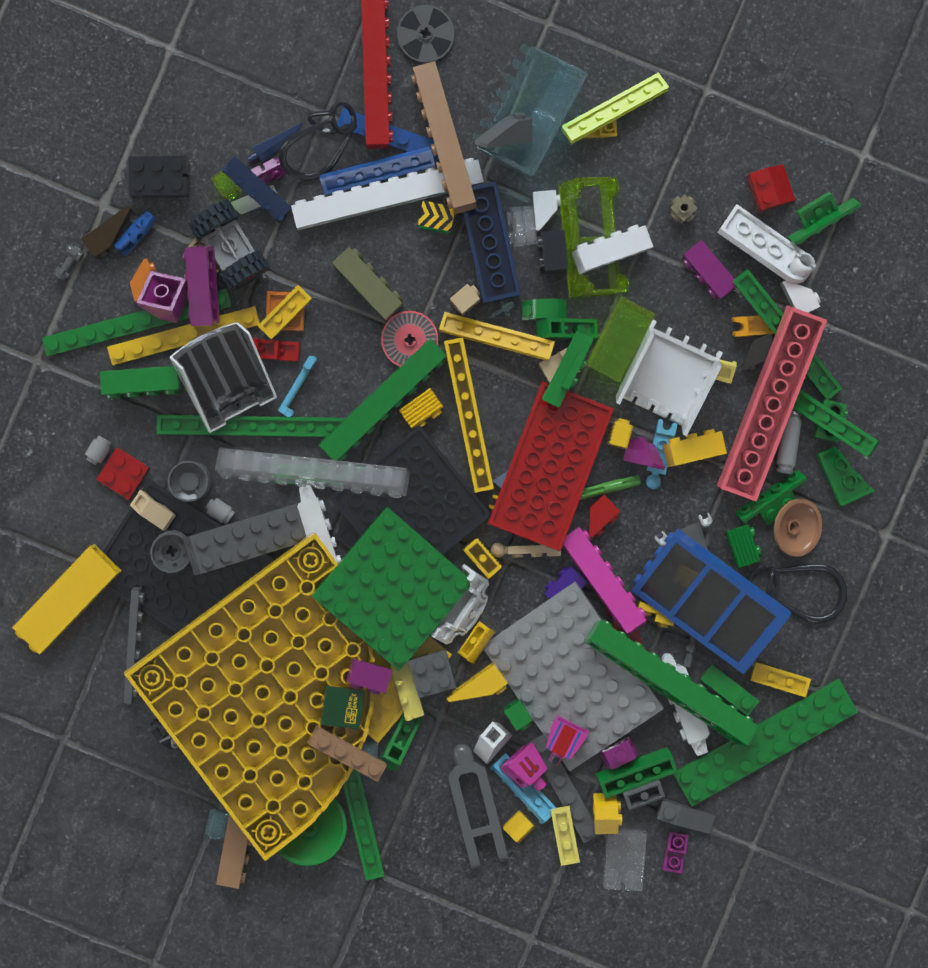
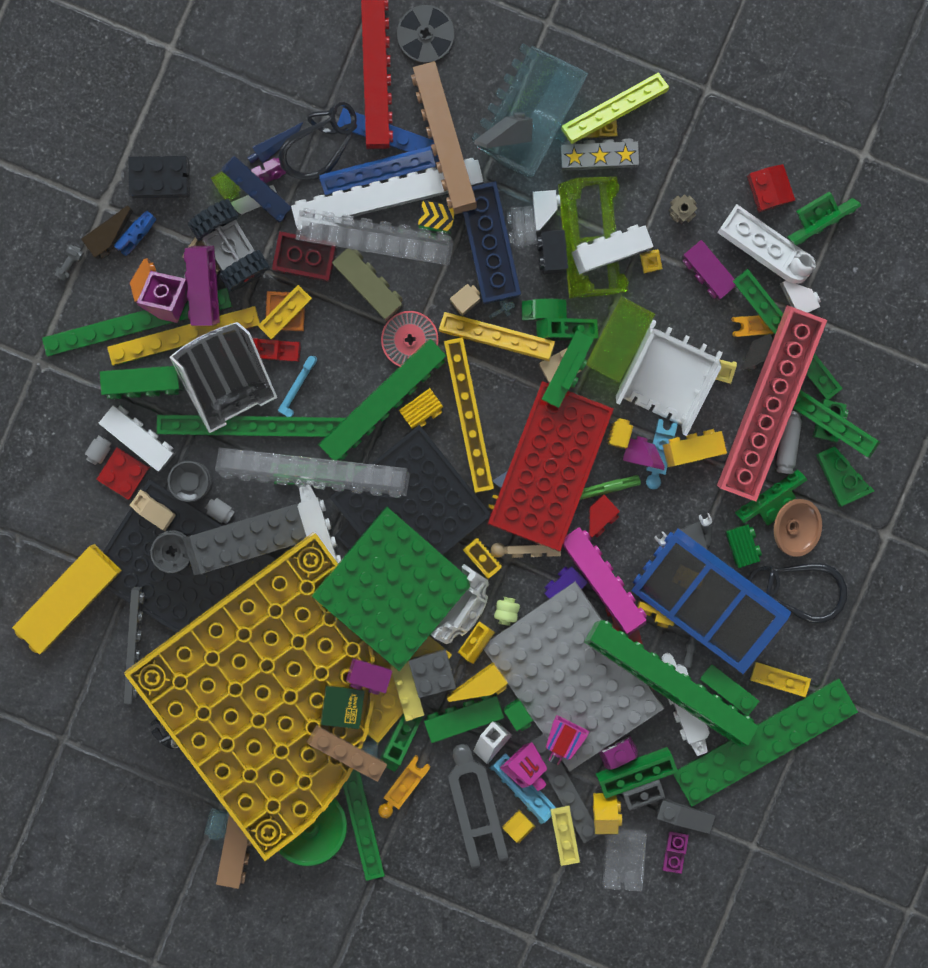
none -> white brick [99,405,175,472]
none -> dark red brick [272,231,337,282]
none -> clear brick [295,208,453,266]
none -> light orange plate [378,755,431,818]
none -> green brick [424,694,504,743]
none -> yellowish green piece [494,597,520,626]
none -> light grey brick [560,139,639,171]
none -> yellow tile [640,249,663,273]

